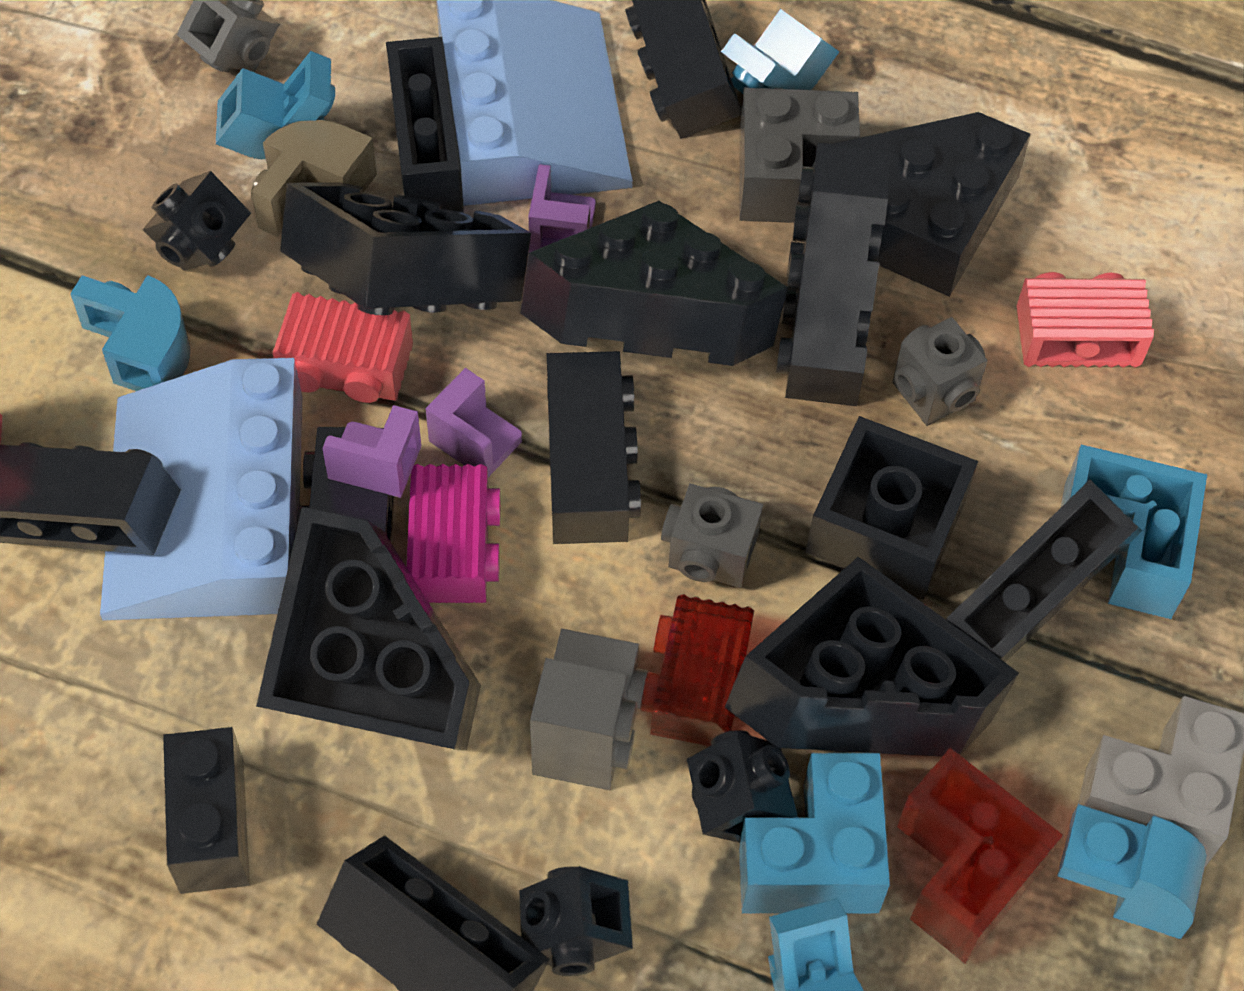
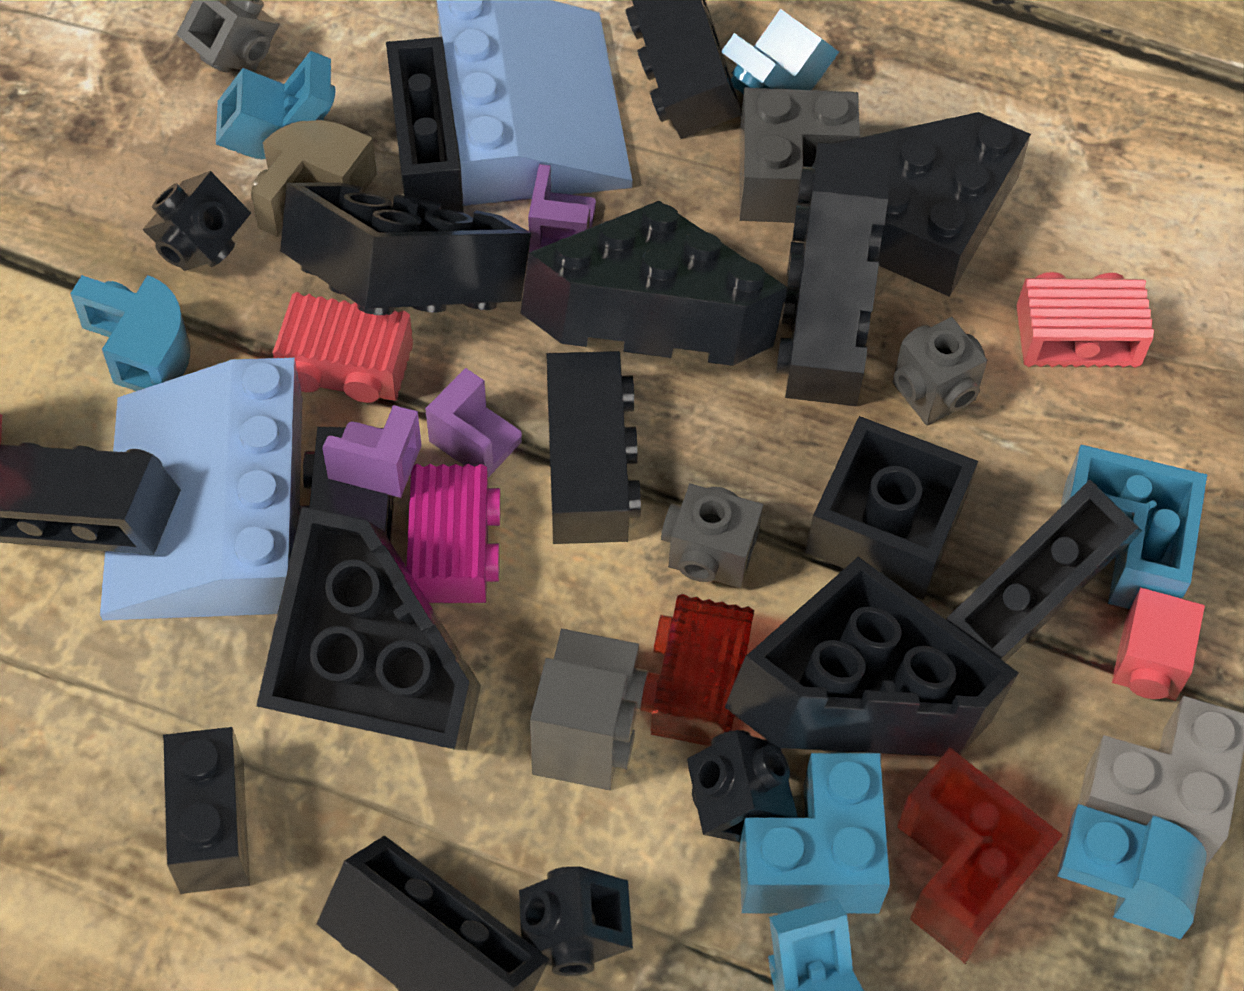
none -> coral brick [1112,587,1205,701]

